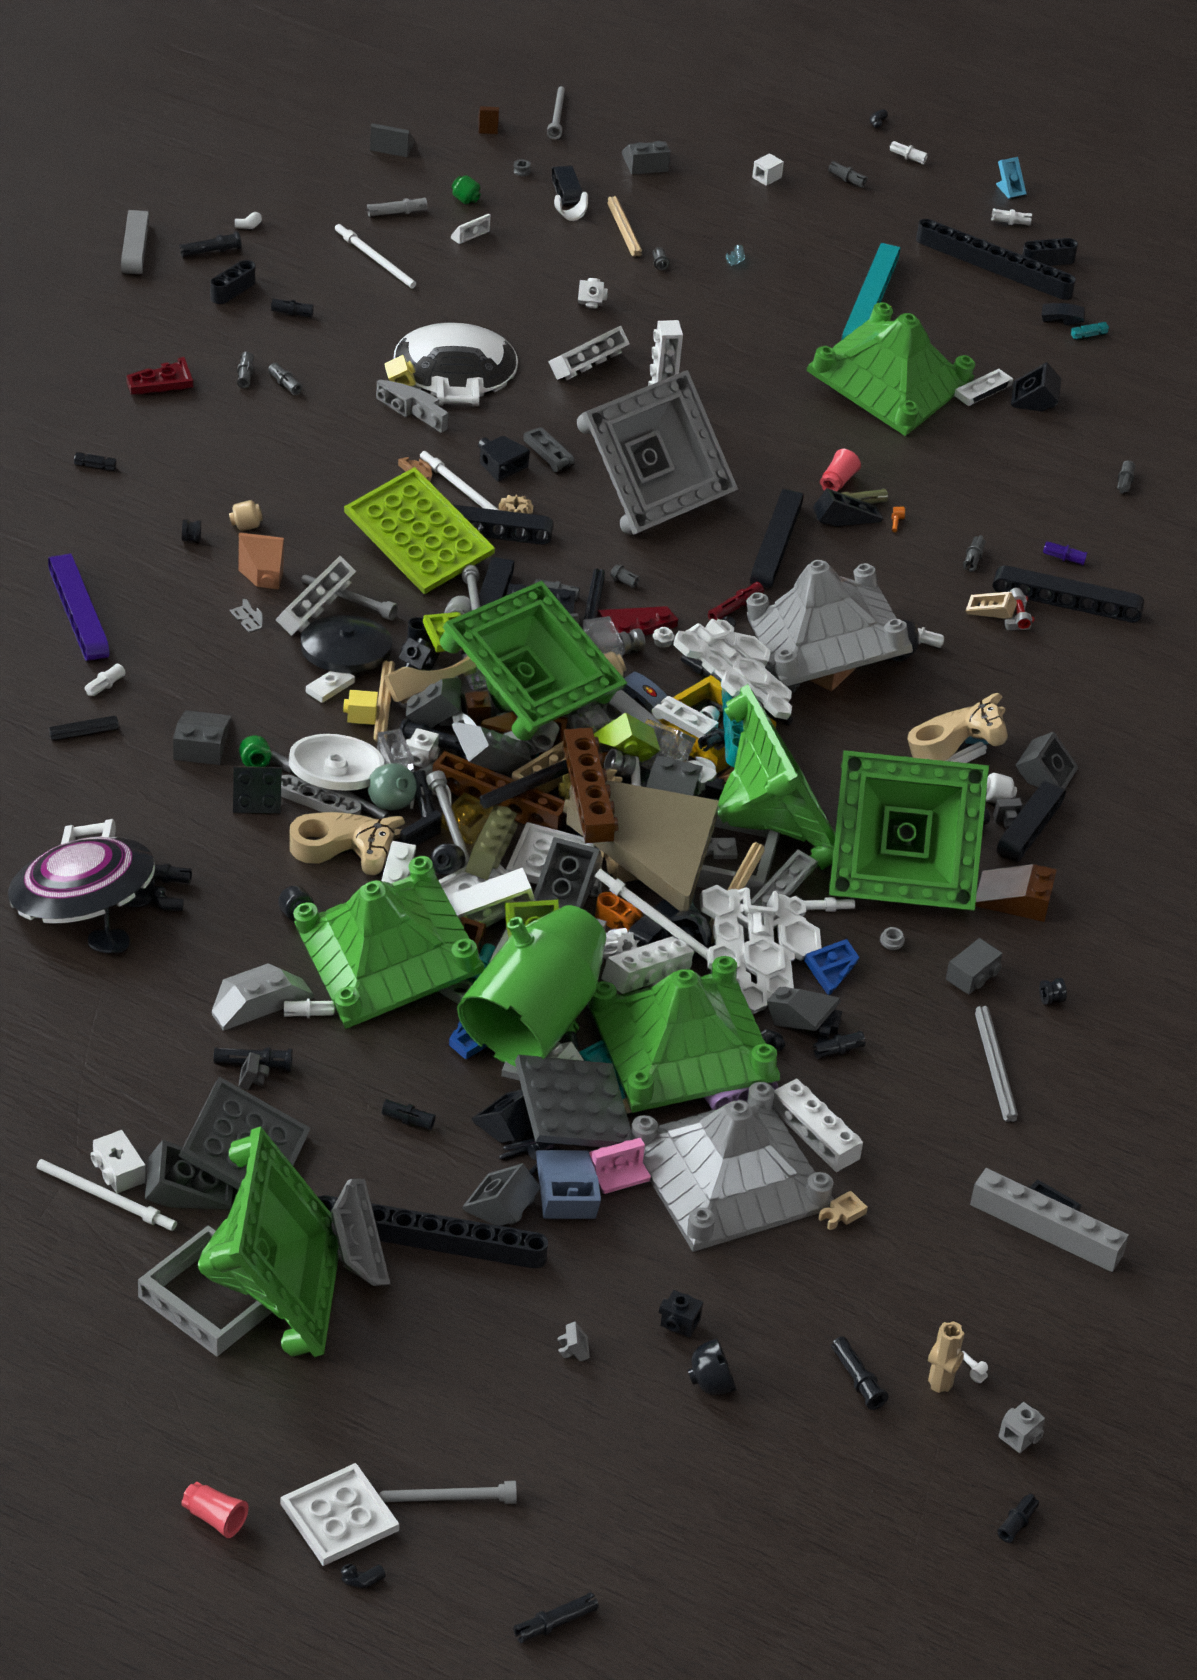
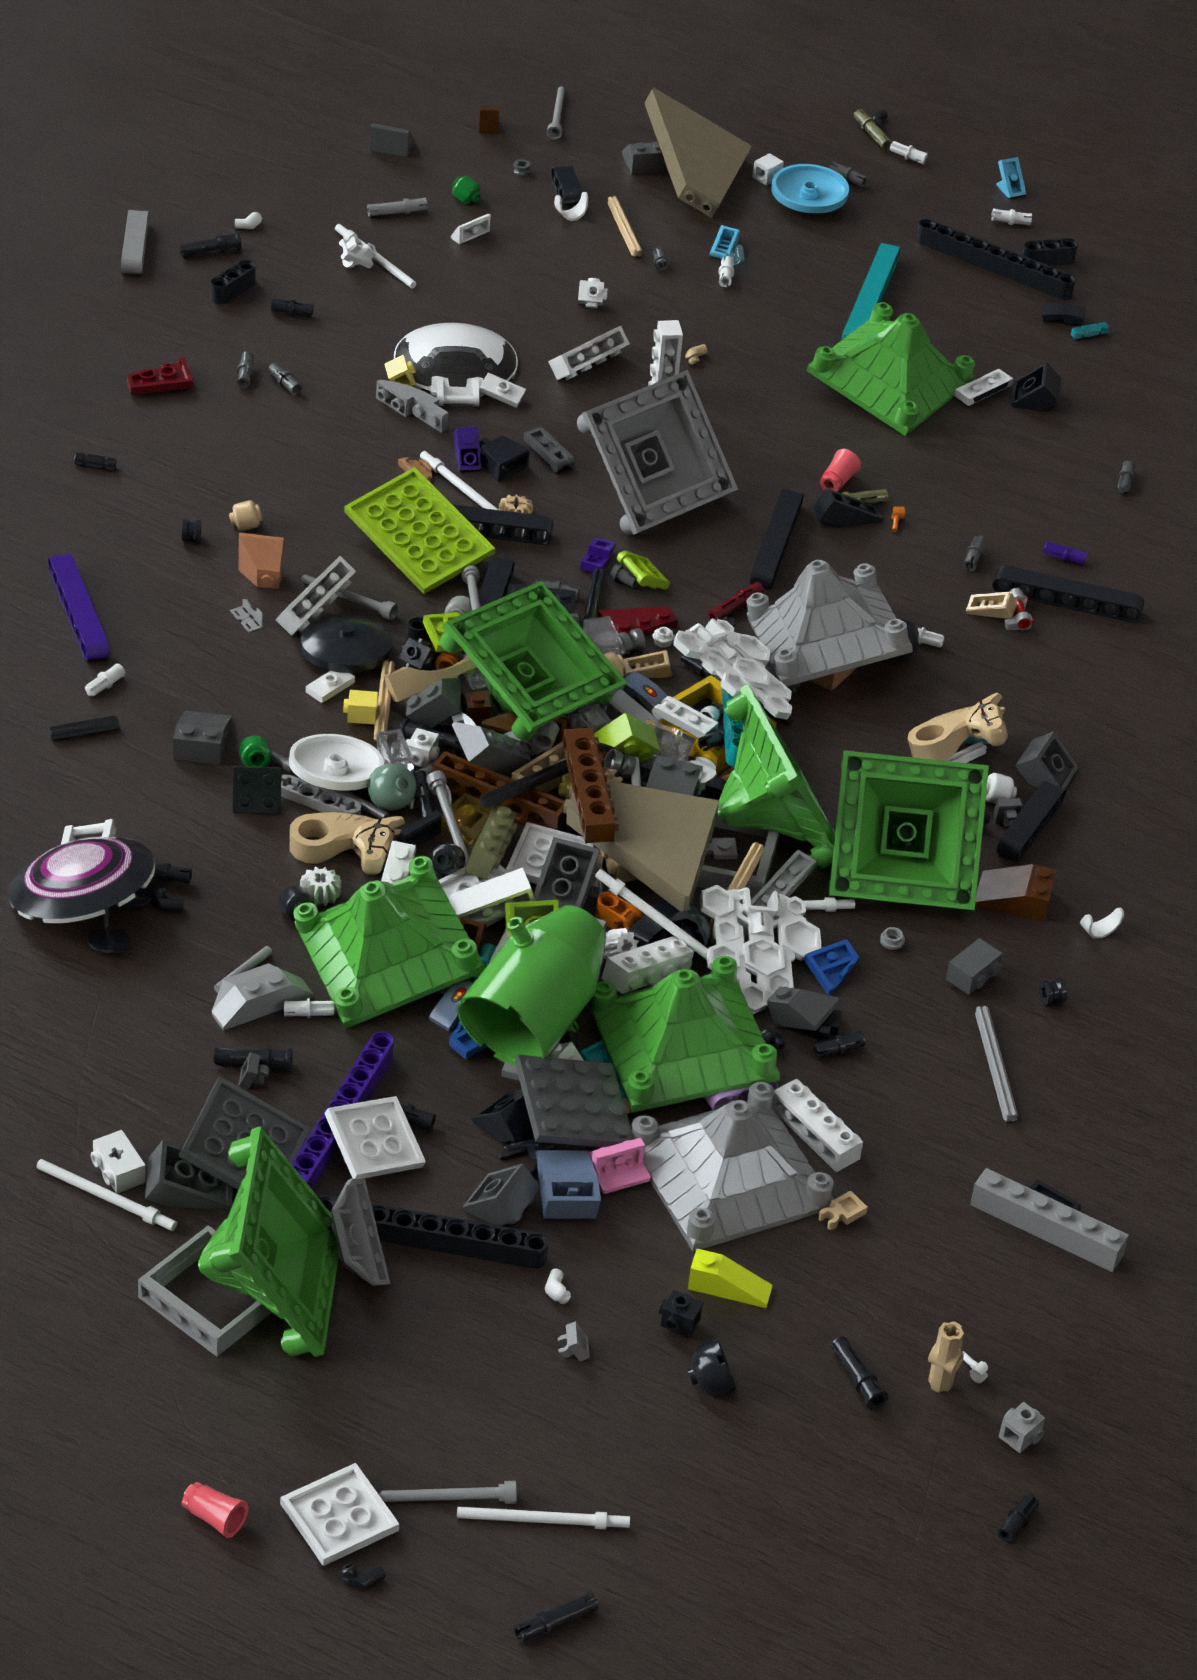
none -> light grey bar [214,946,272,993]
none -> dark purple beam [292,1031,394,1190]
none -> white gear [300,866,341,907]
none -> white plate [325,1096,426,1179]
none -> white hips [339,236,377,269]
none -> sand blue slope [429,980,473,1031]
none -> orange cone [436,651,459,670]
none -> dark purple slope [454,427,481,471]
none -> white bar [457,1507,630,1530]
none -> white plate [479,373,526,408]
none -> white arm [545,1269,571,1304]
none -> dark purple slope [580,537,616,573]
none -> lime plate [617,550,671,590]
none -> tan slope [623,650,672,678]
none -> dark tan slope [644,87,752,218]
none -> tan arm [685,344,708,365]
none -> neon yellow slope [688,1249,773,1308]
none -> medium azure slope [709,225,740,259]
none -> white pin [718,256,734,287]
none -> medium azure dish [771,164,849,213]
none -> olive pin [854,109,892,150]
none -> white helmet [1080,908,1124,939]

